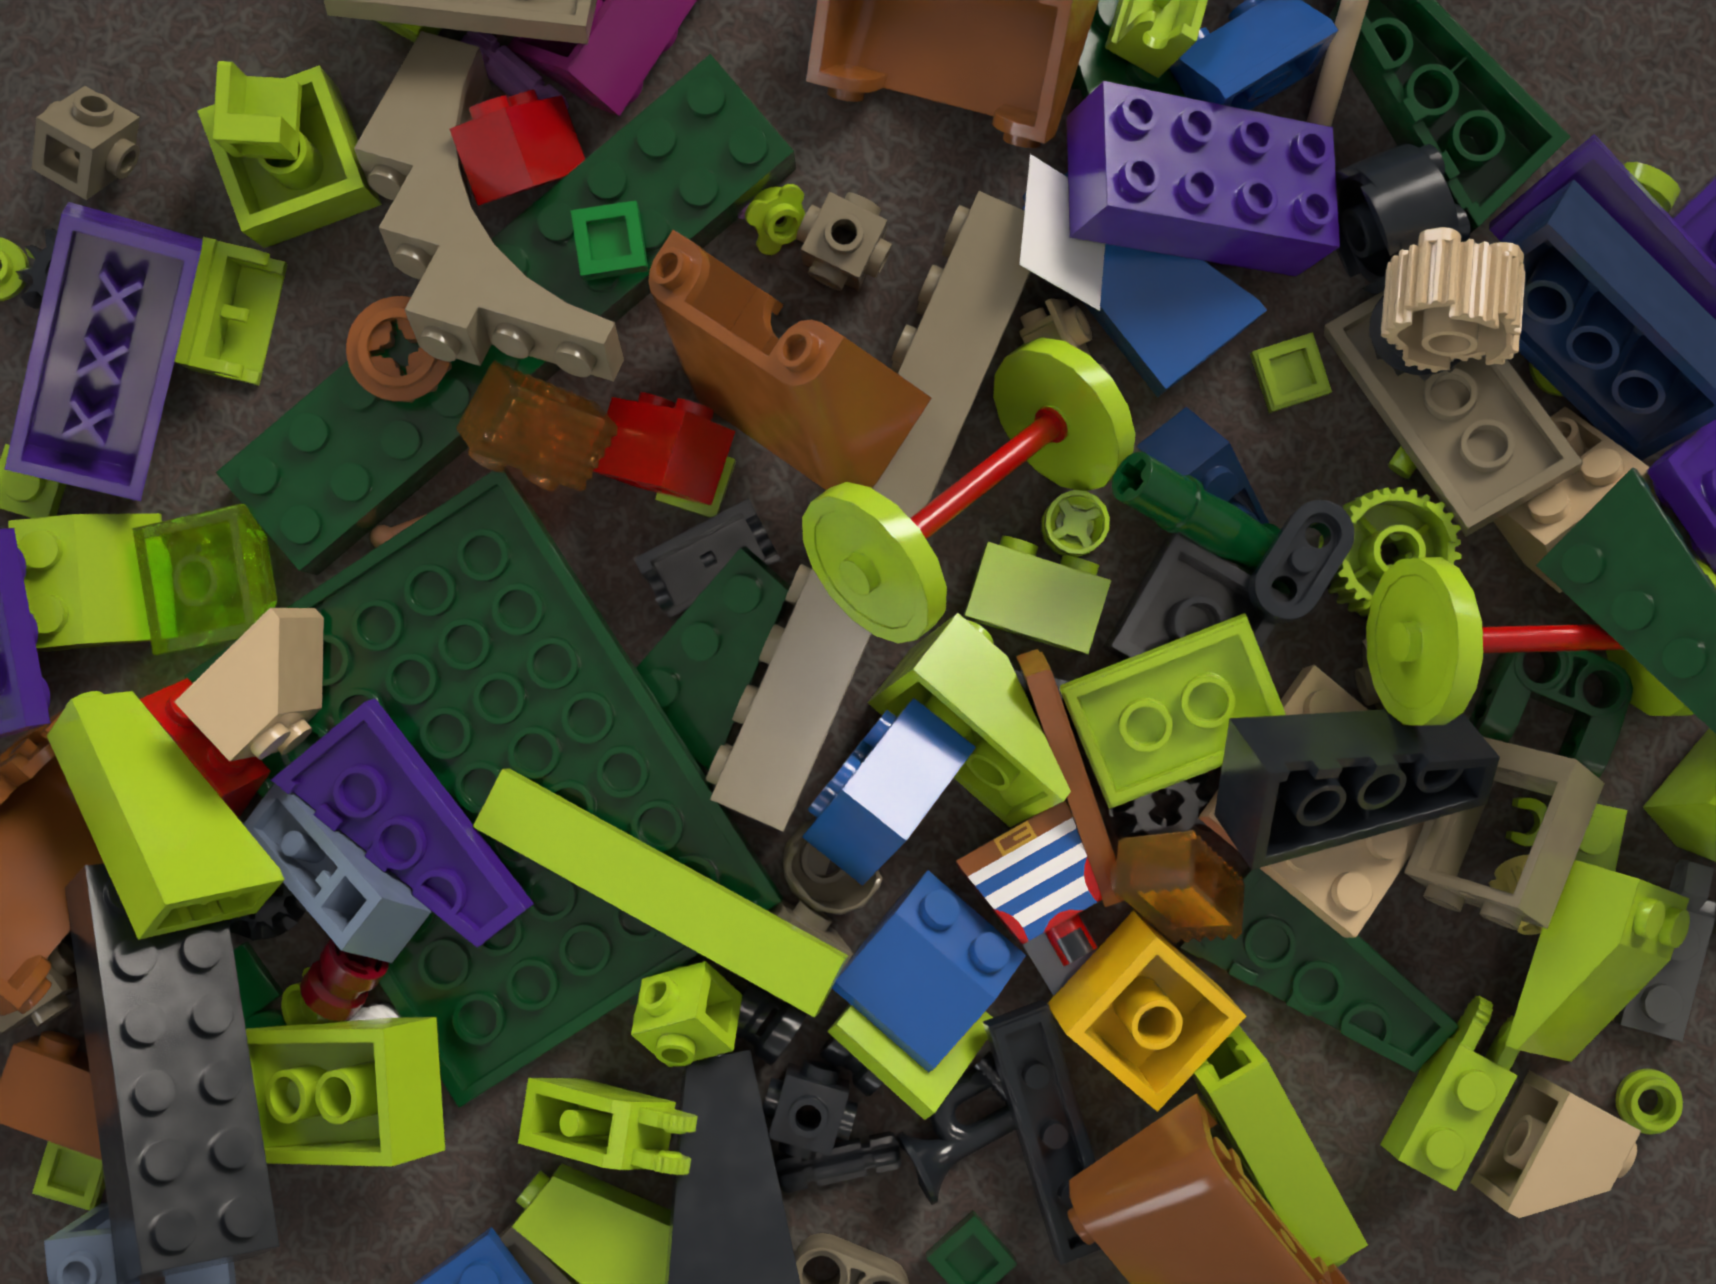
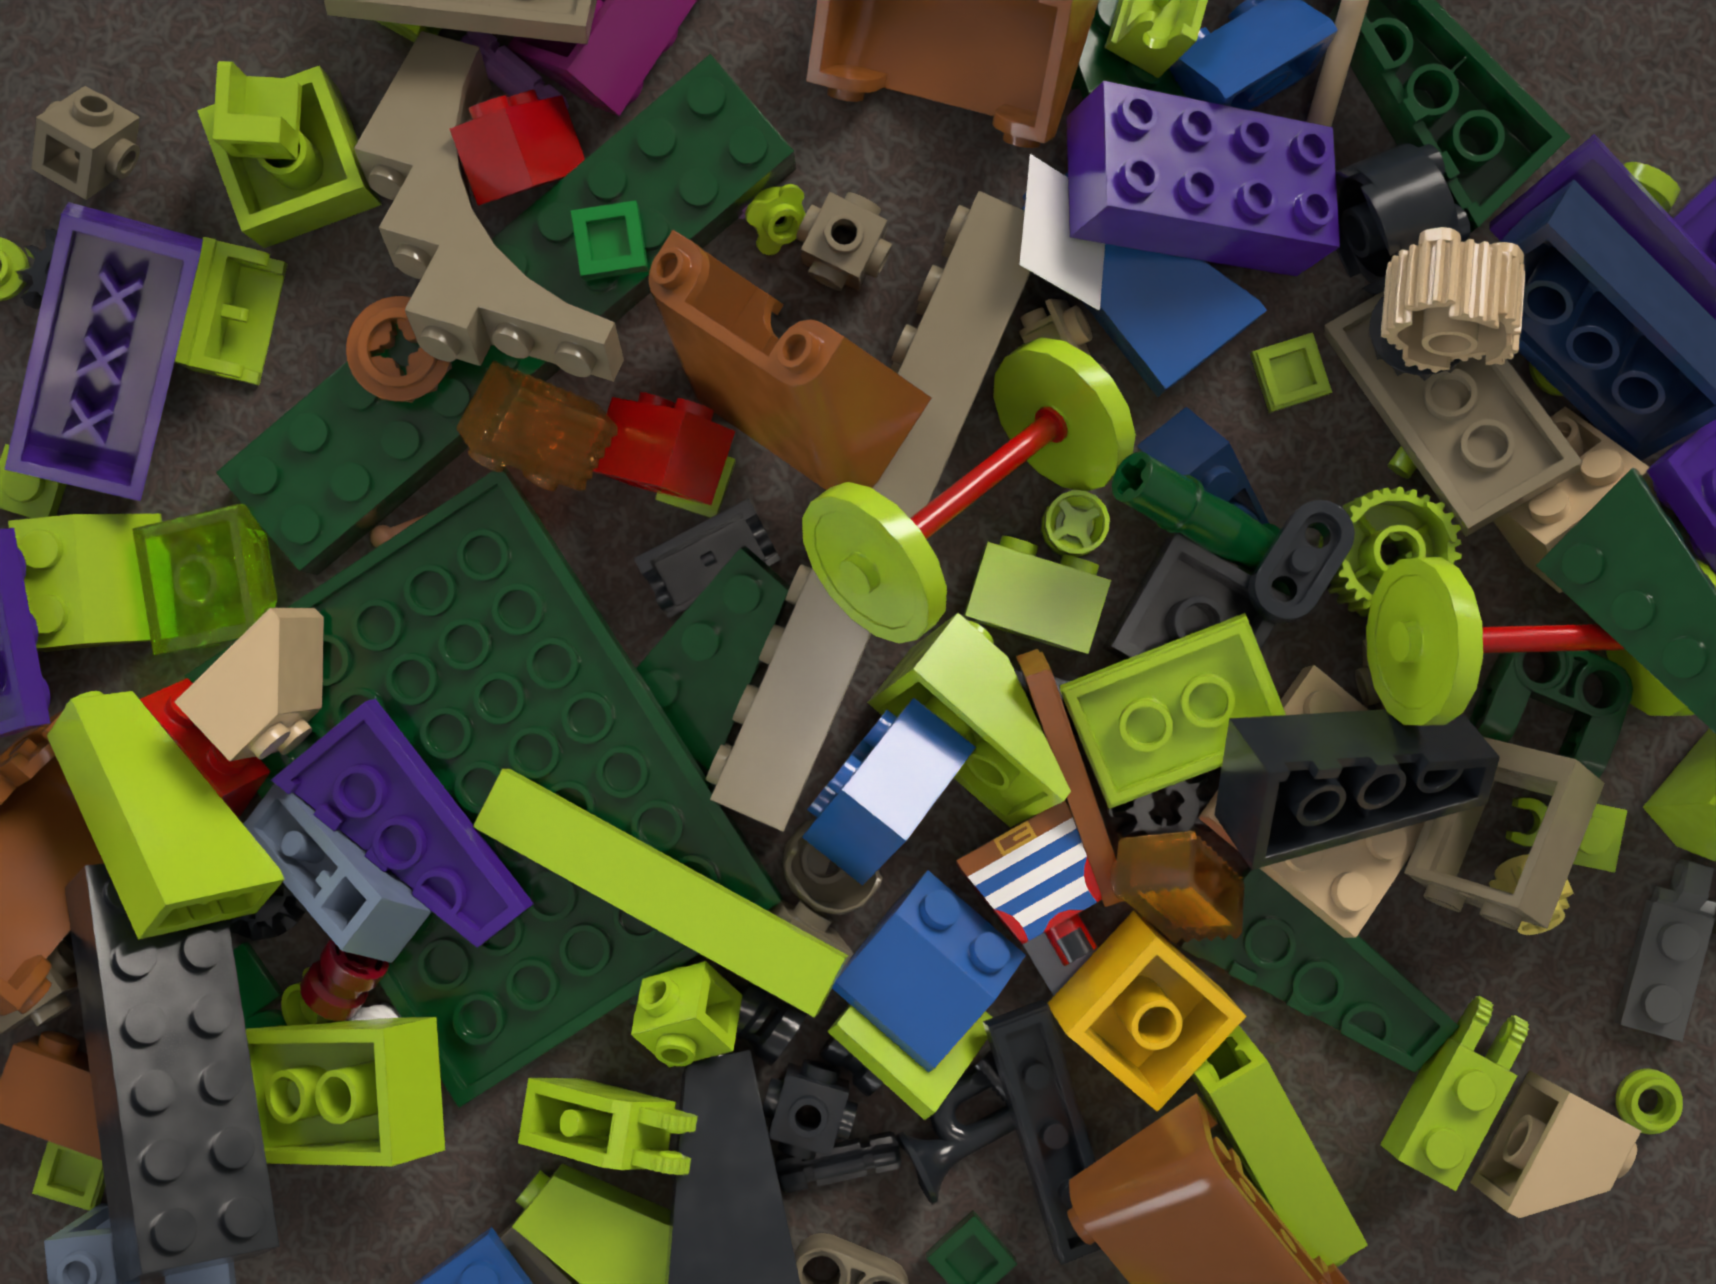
lime slope [1505,860,1690,1062] -> none

